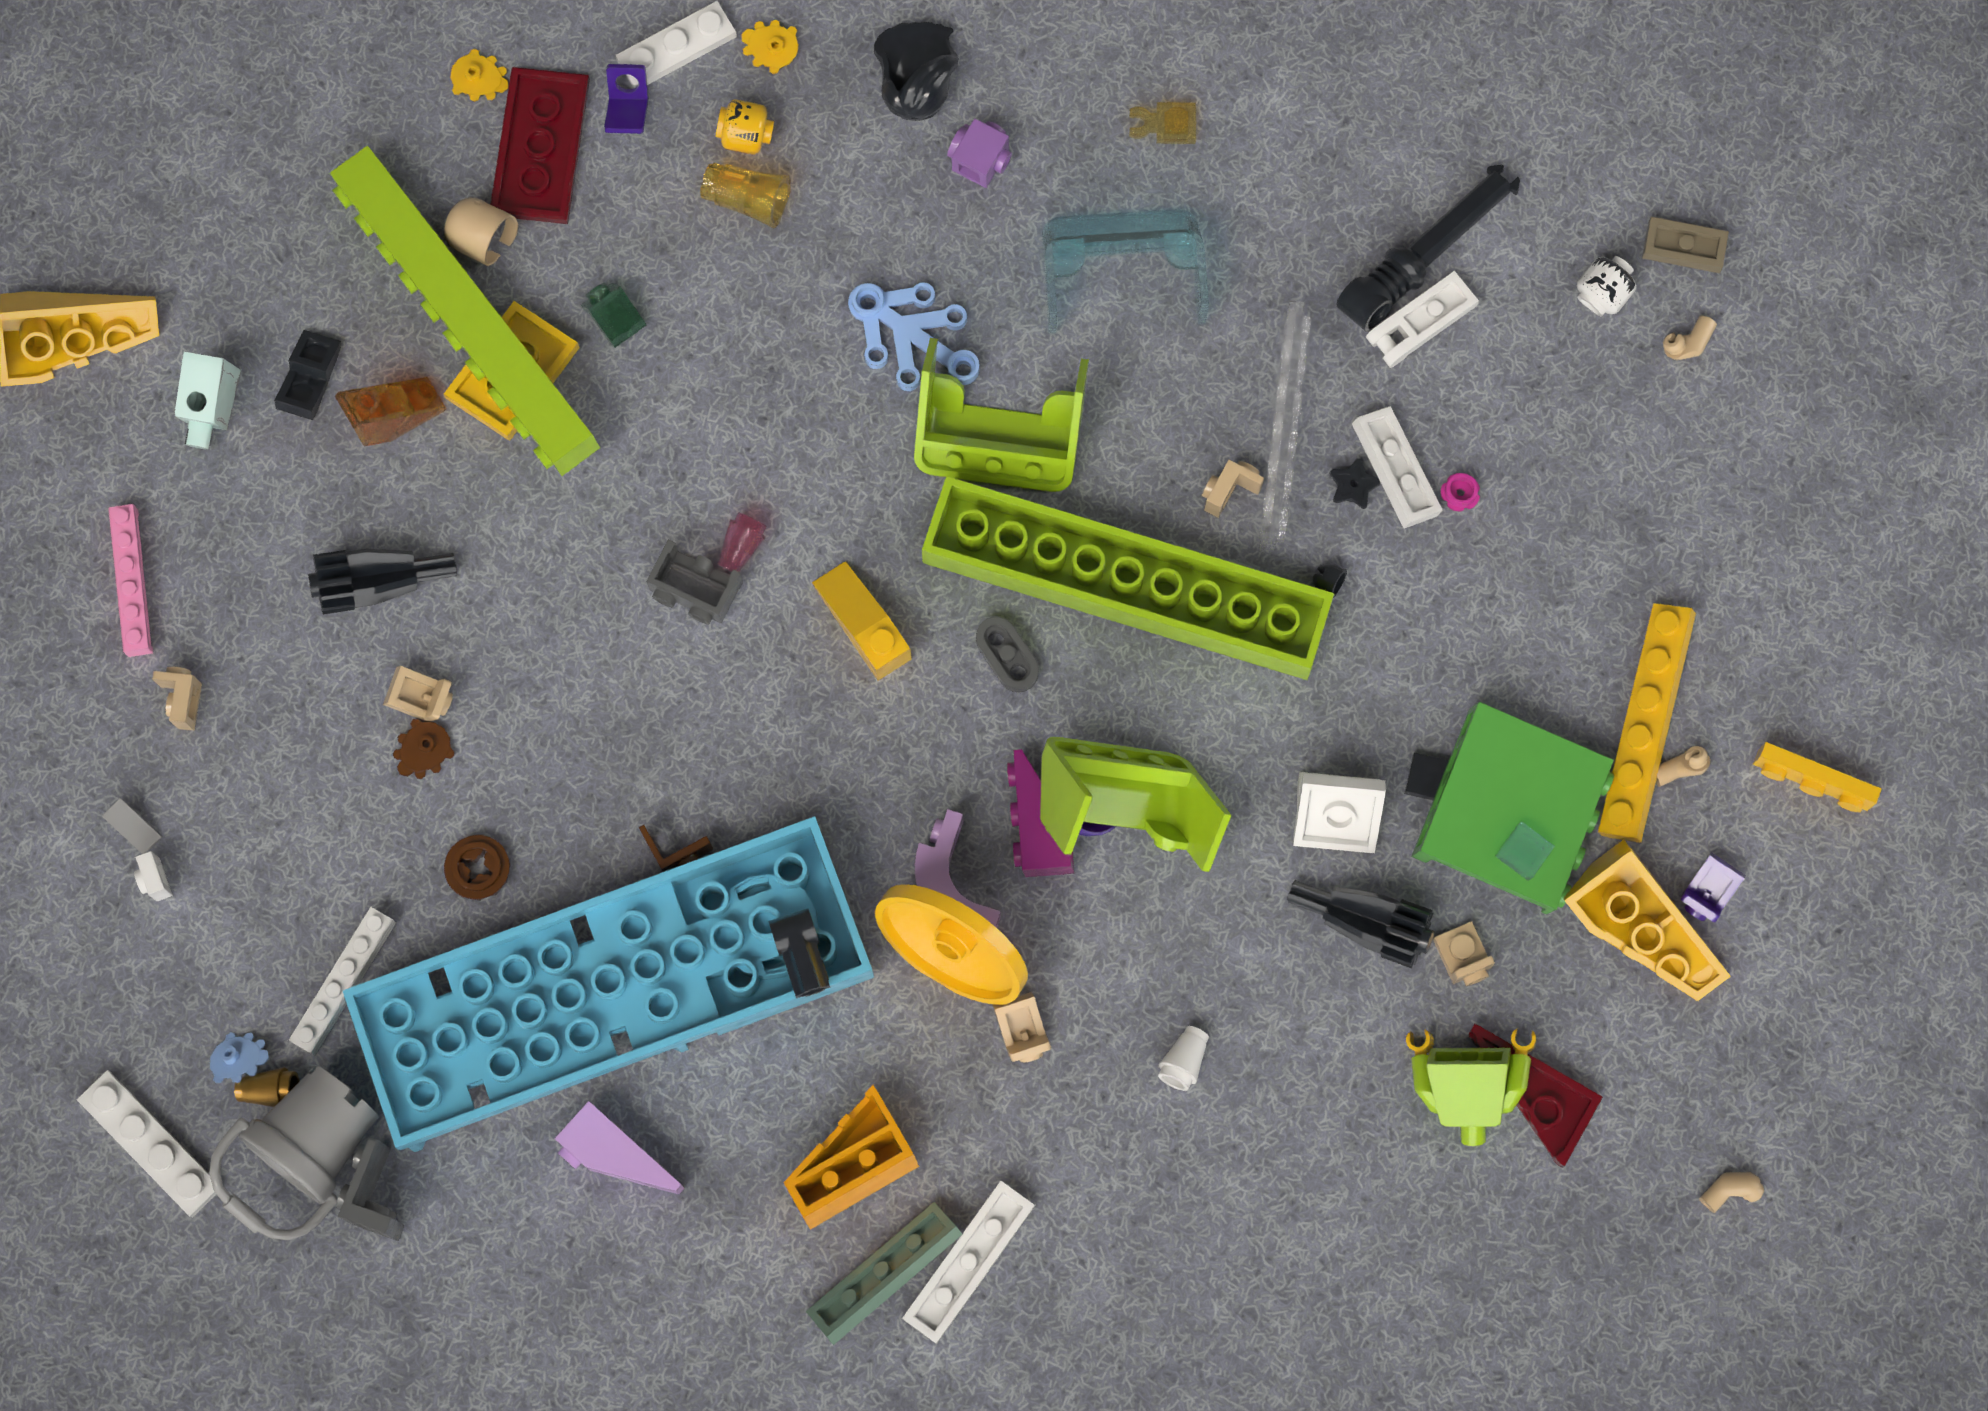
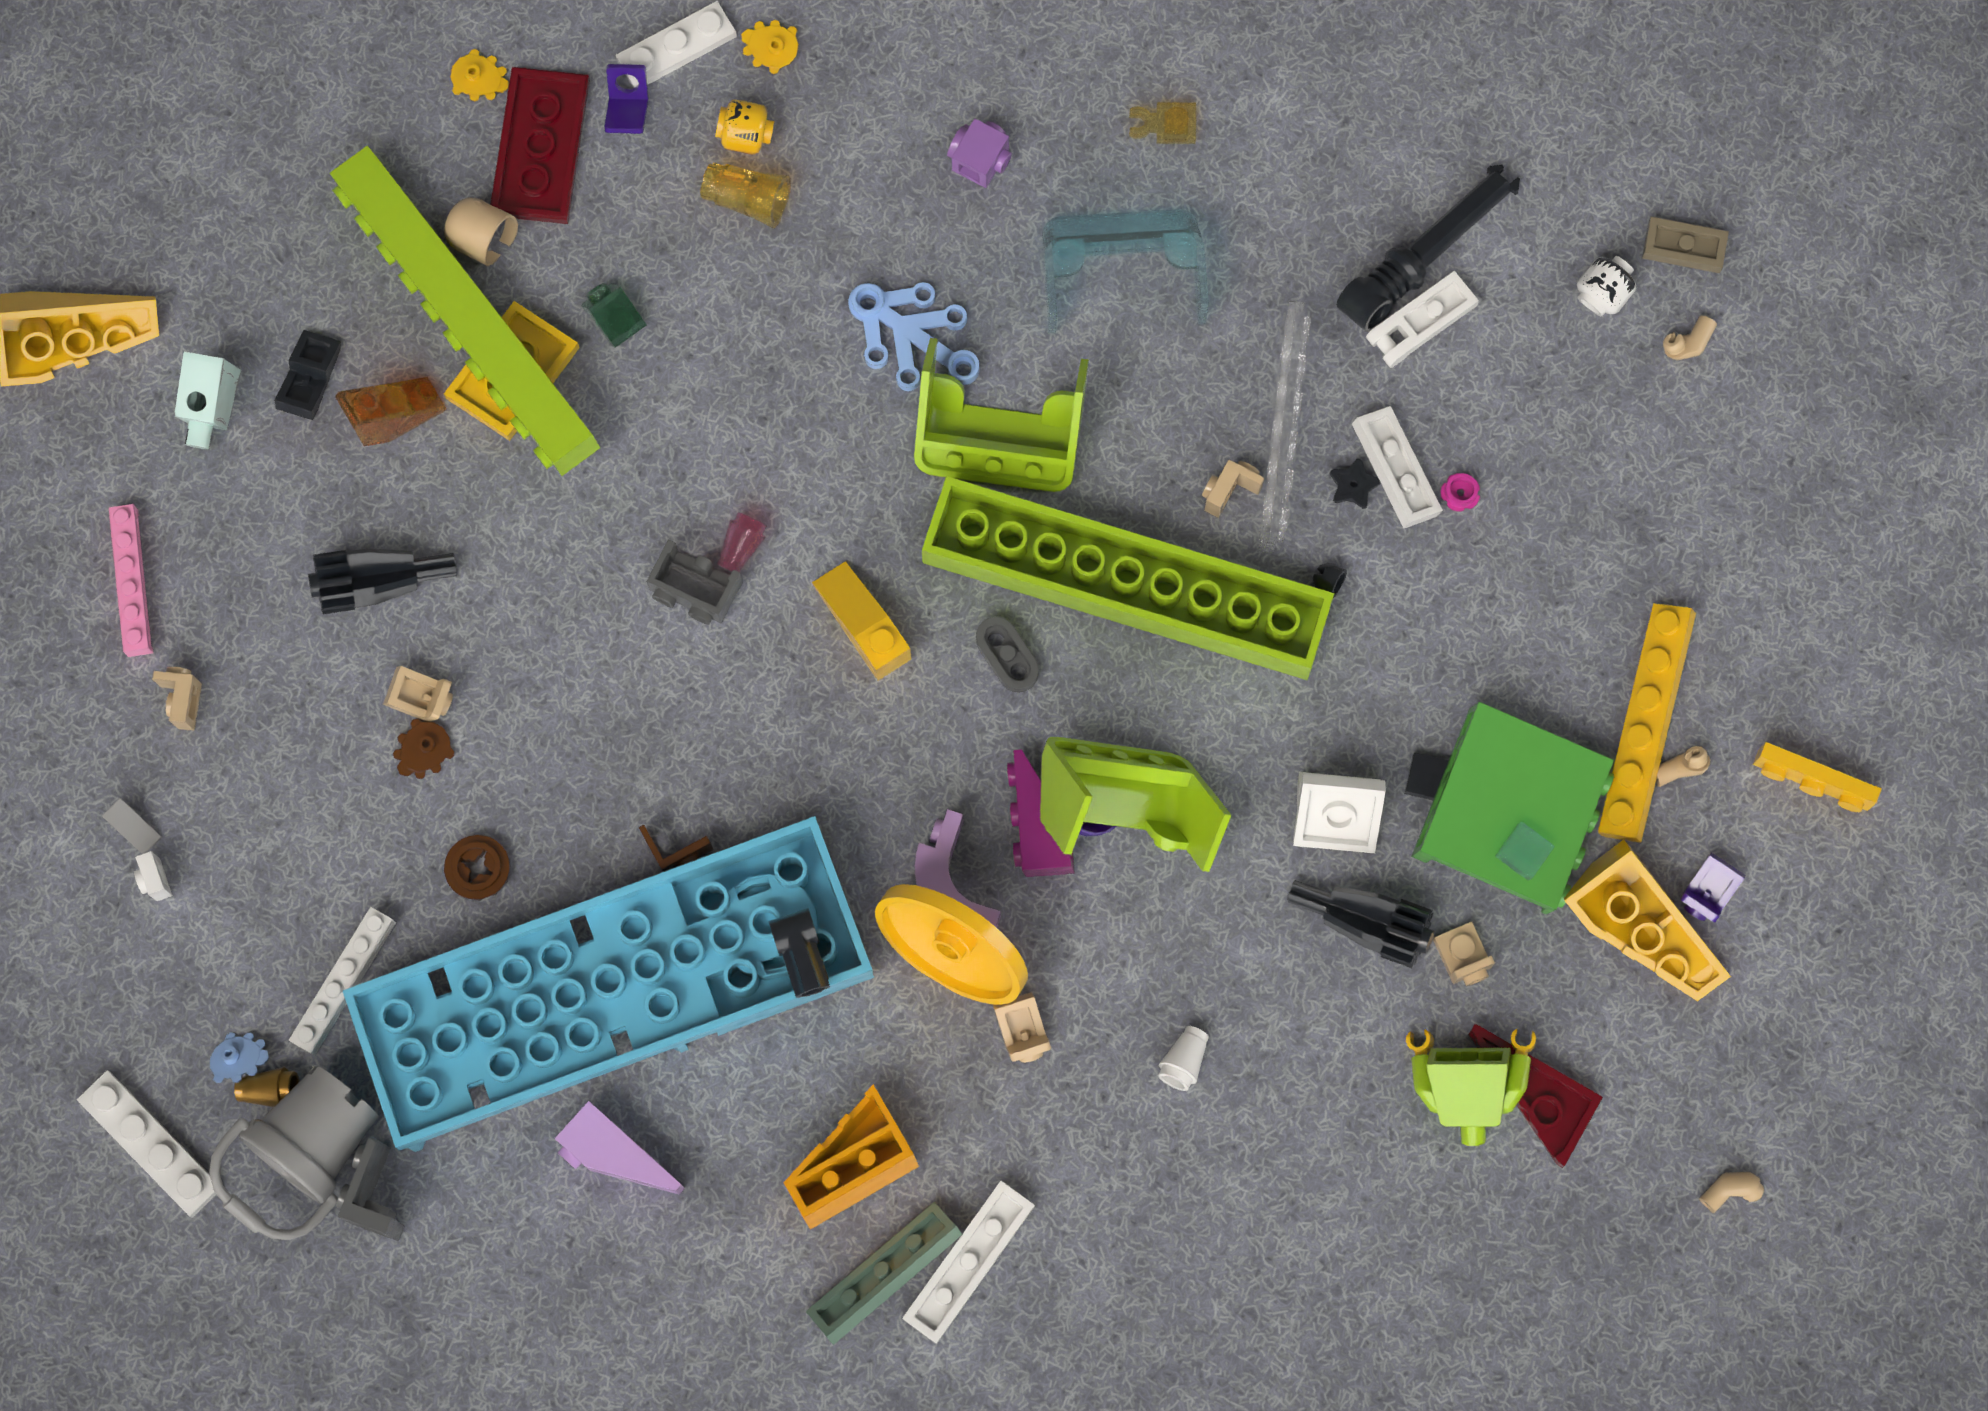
black piece [874,22,959,121] -> none

